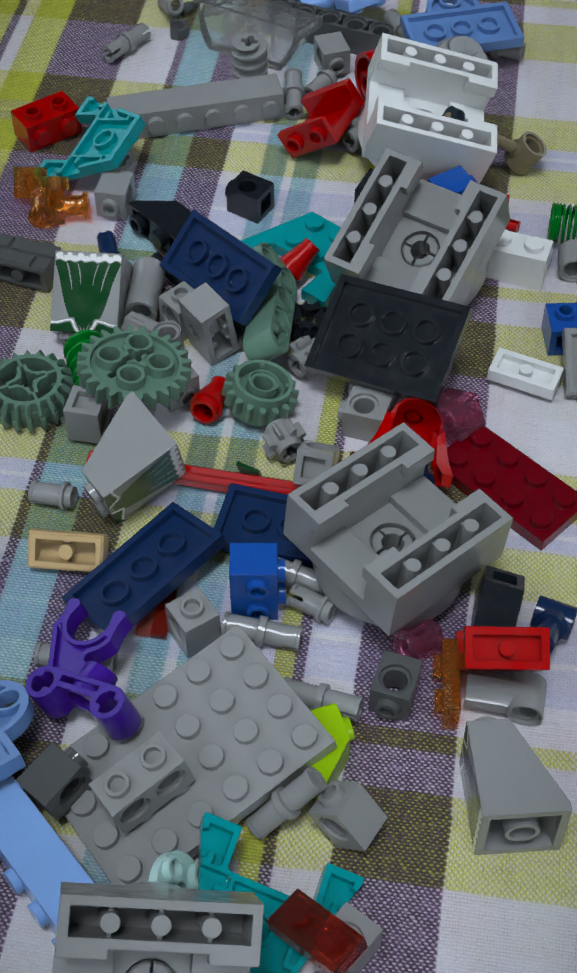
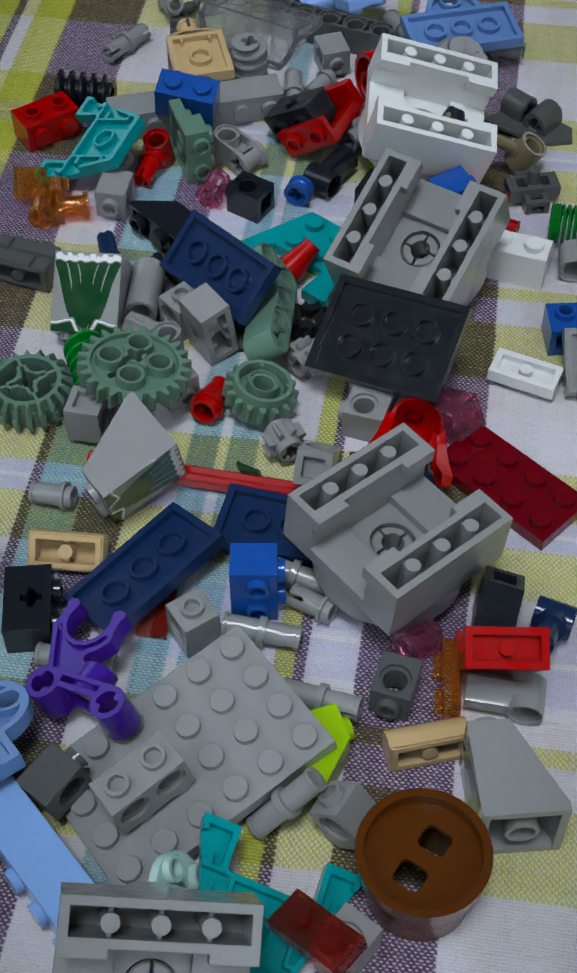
none -> black brick [1,564,63,653]
none -> black piece [54,68,117,107]
none -> red pin [134,128,175,188]
none -> blue brick [154,68,220,127]
none -> tan plate [166,17,235,81]
none -> sand green plate [168,98,215,185]
none -> clear pink bush [195,169,231,209]
none -> light grey piece [214,124,268,176]
none -> black brick [264,86,338,142]
none -> blue bush [284,175,315,207]
none -> black piece [303,145,358,199]
none -> reddish brown piece [355,788,493,942]
none -> tan brick [382,716,467,772]
none -> dark grey panel [484,87,572,146]
none -> dark grey piece [504,165,561,214]

